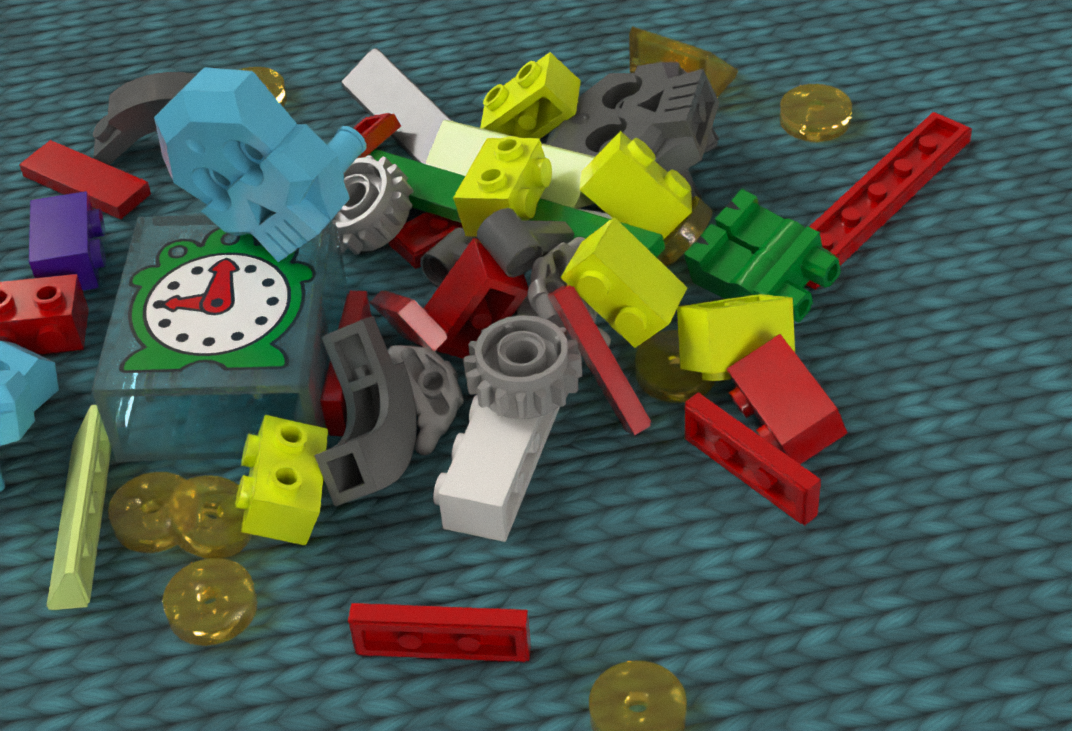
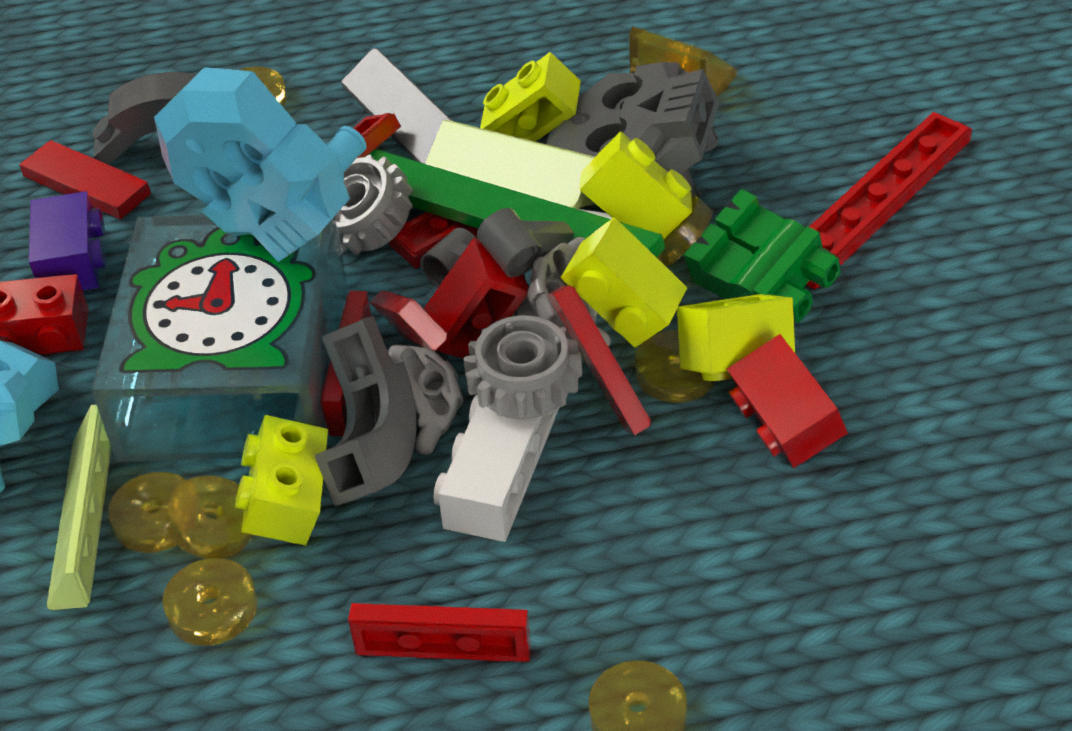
neon yellow brick [453,136,552,237] -> none
red tile [685,392,821,526] -> none
clear yellow piece [779,84,852,142] -> none

